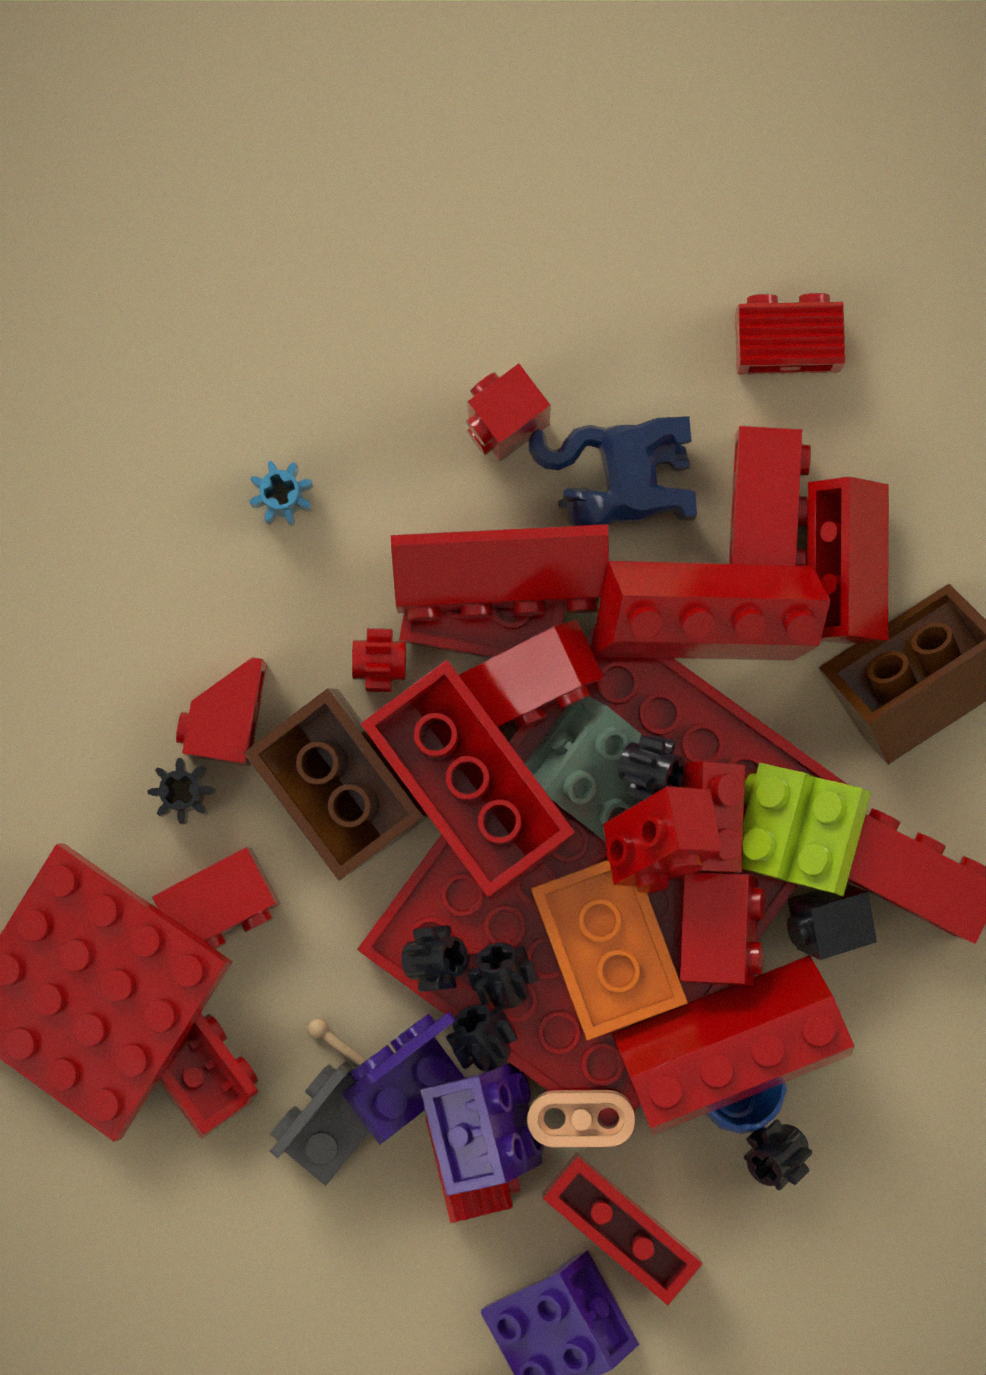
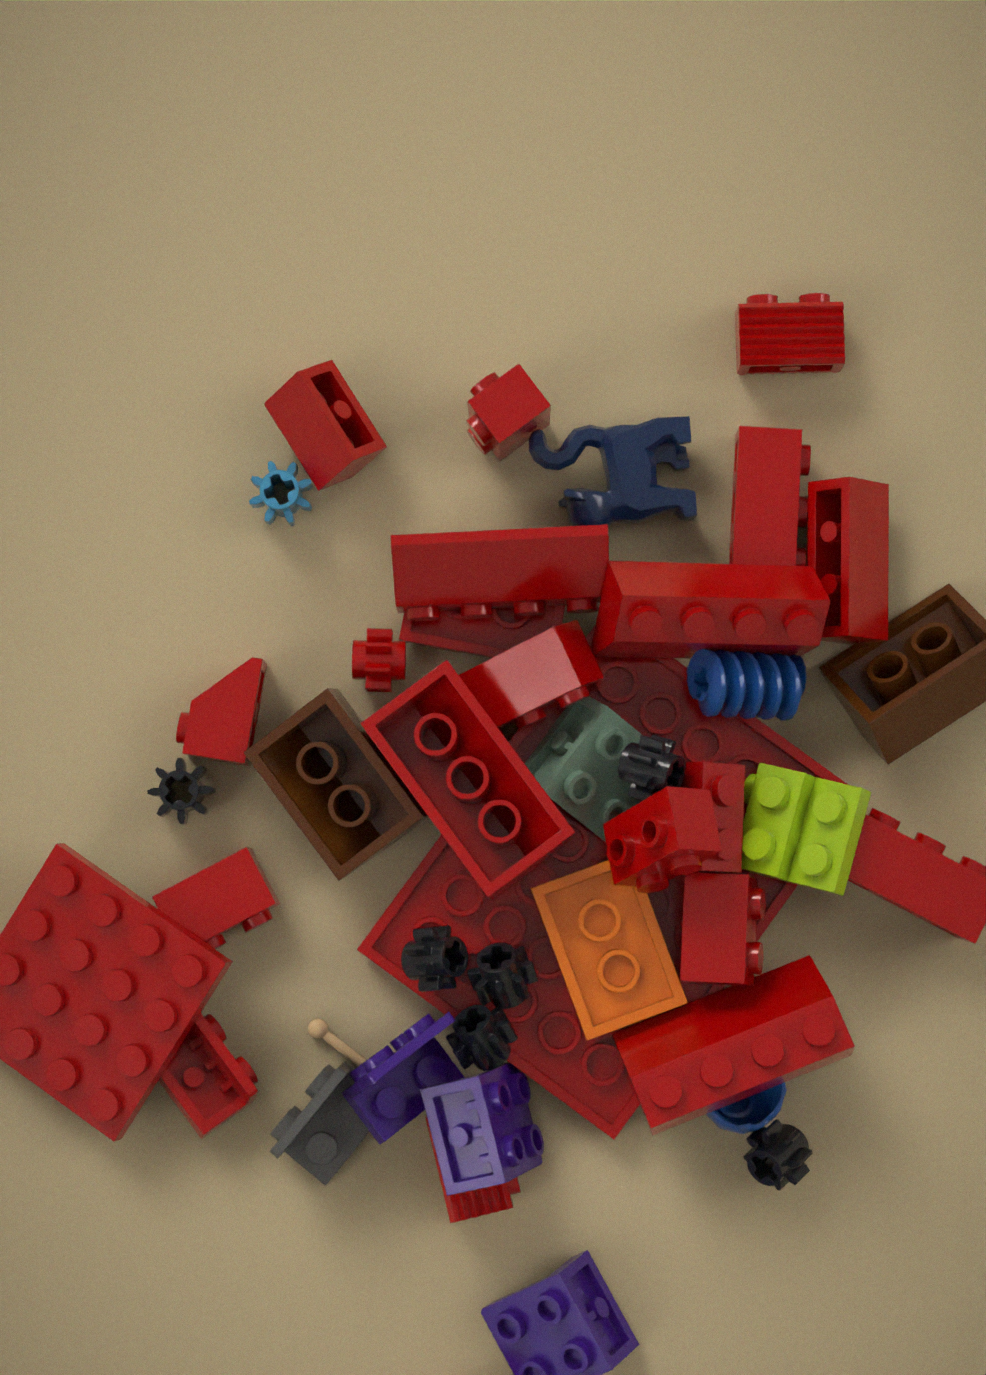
light nougat plate [527,1090,635,1147] -> none
red brick [542,1152,703,1306] -> none
black brick [787,884,877,960] -> none
none -> red brick [264,360,387,491]
none -> blue piece [687,649,807,721]

